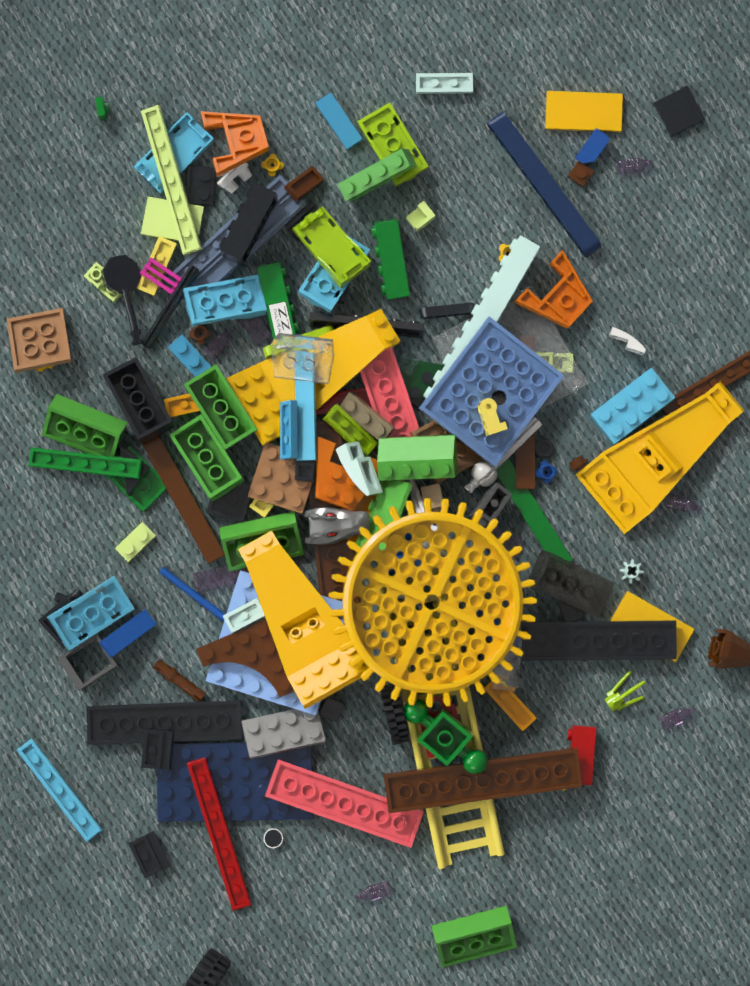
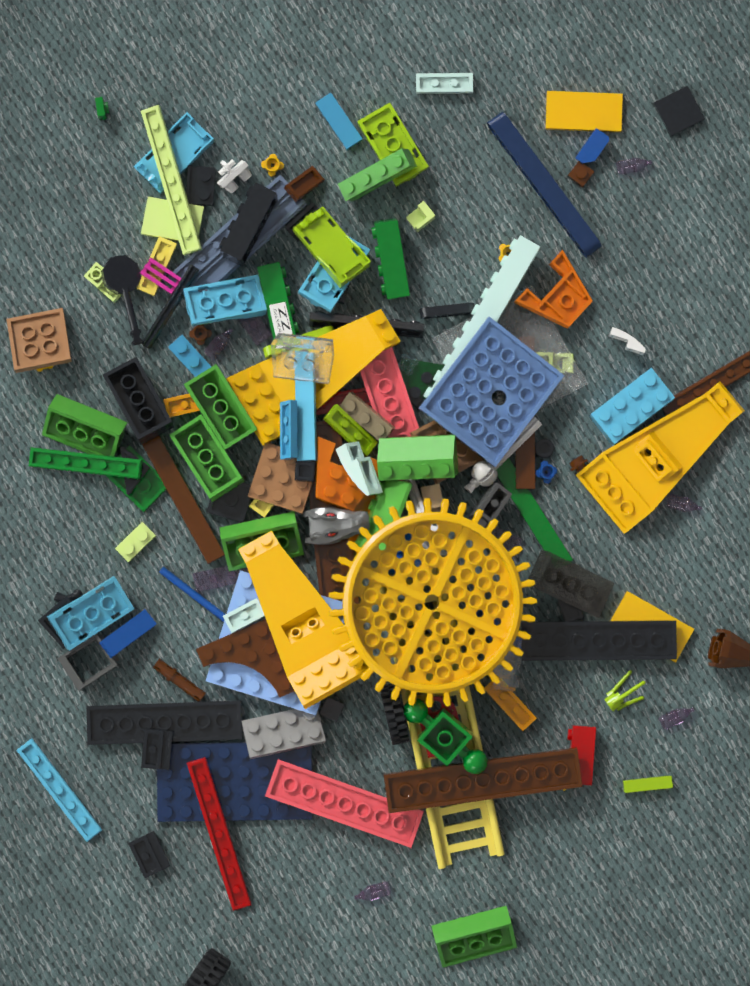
orange wing [201,111,269,177] -> none
black tile [264,828,283,848] -> none
light yellow leg [478,398,508,436] -> none
light aqua gear [619,559,644,584] -> none
none -> lime piece [622,775,673,793]

